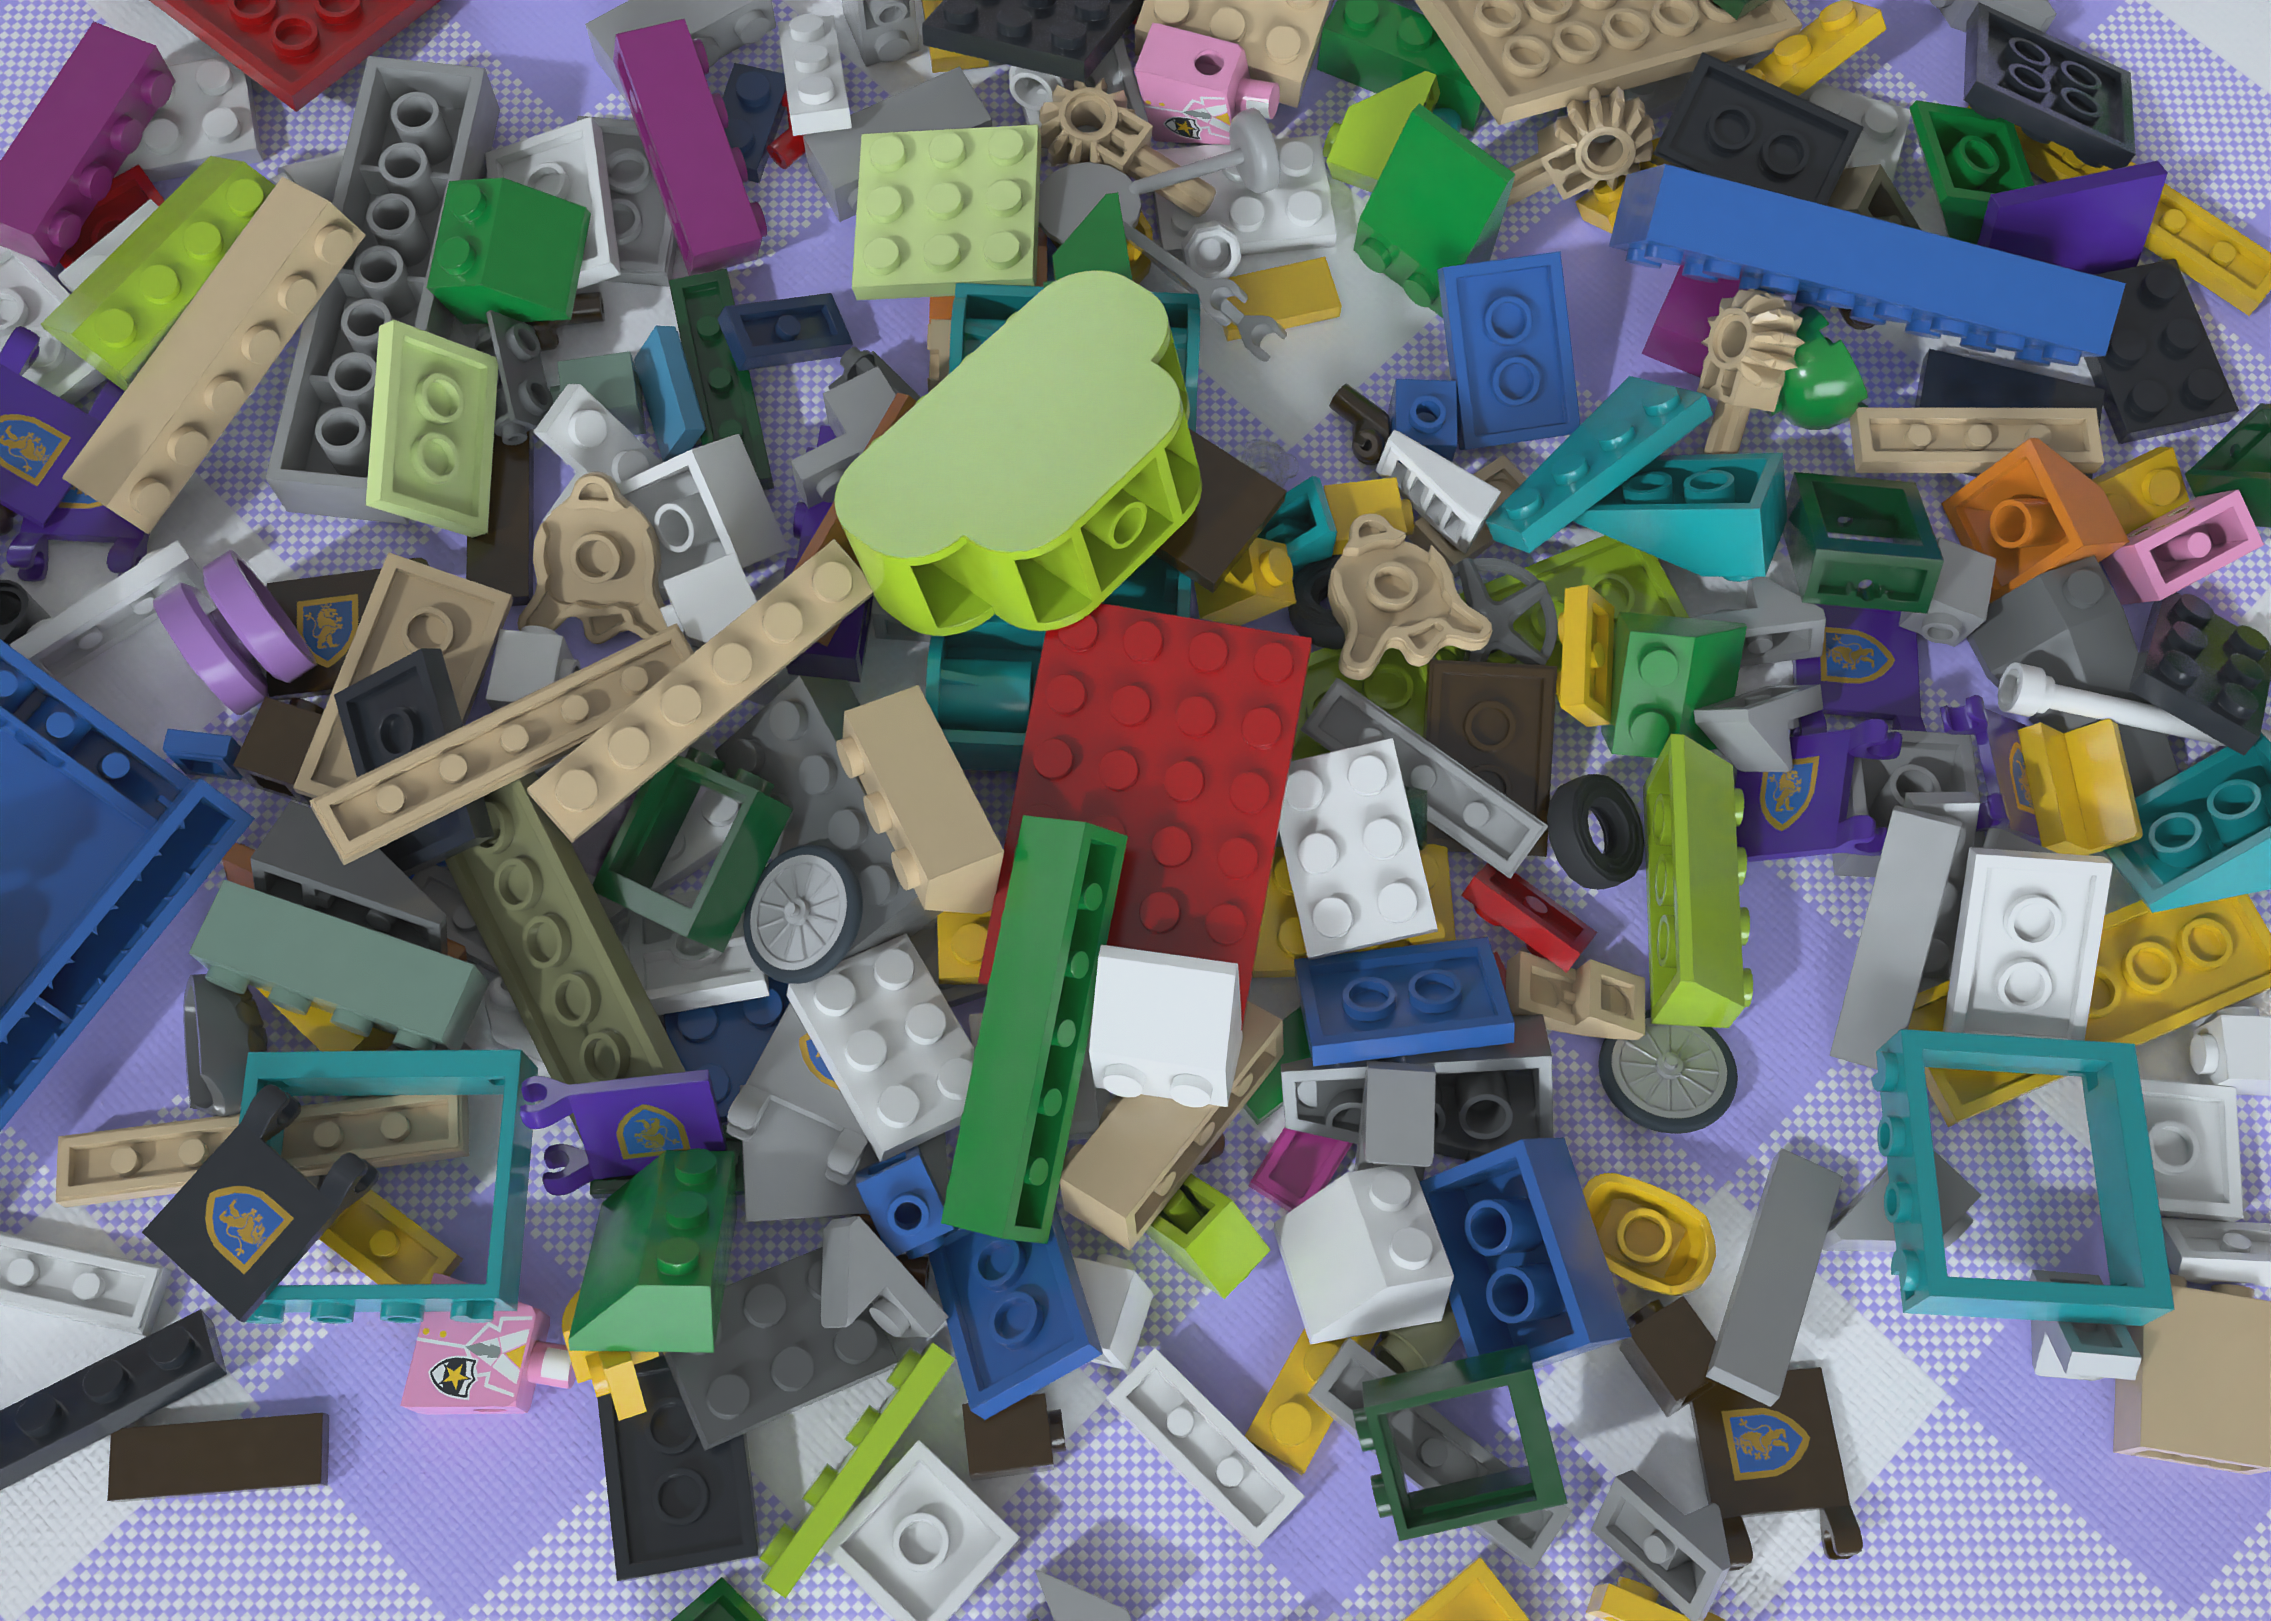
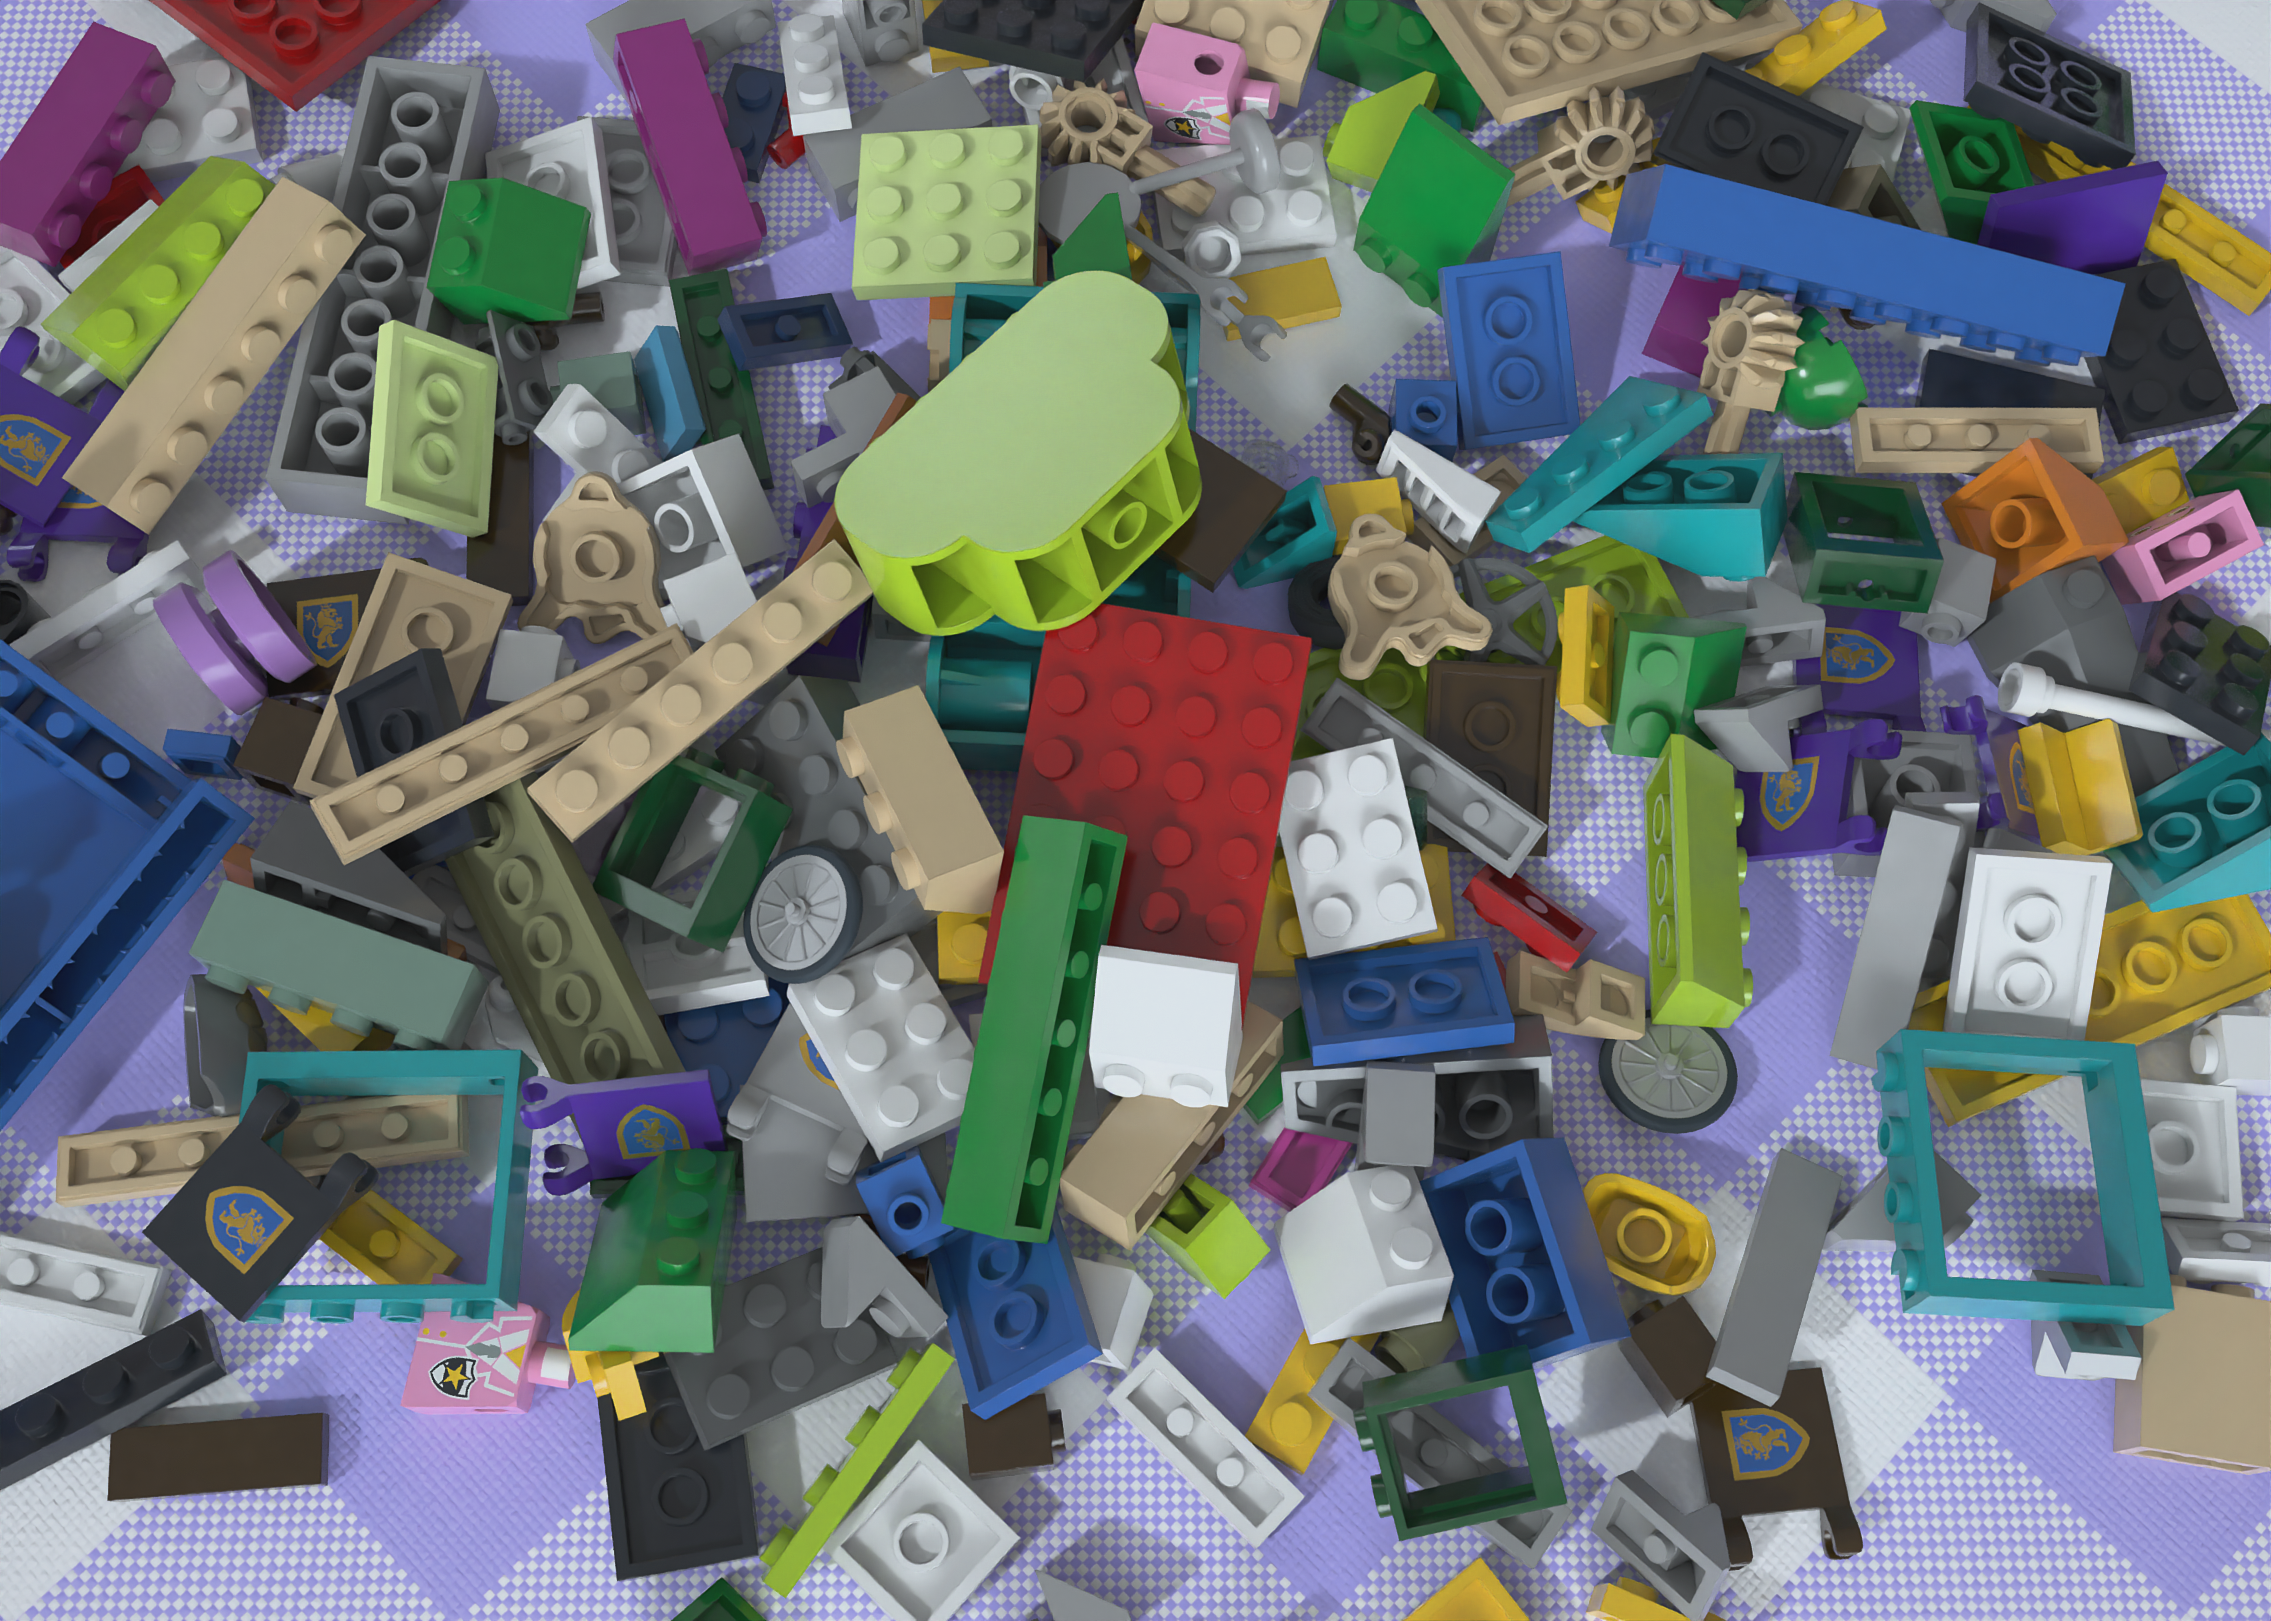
yellow brick [1194,538,1296,626] -> none
black tyre [1547,774,1645,890] -> none

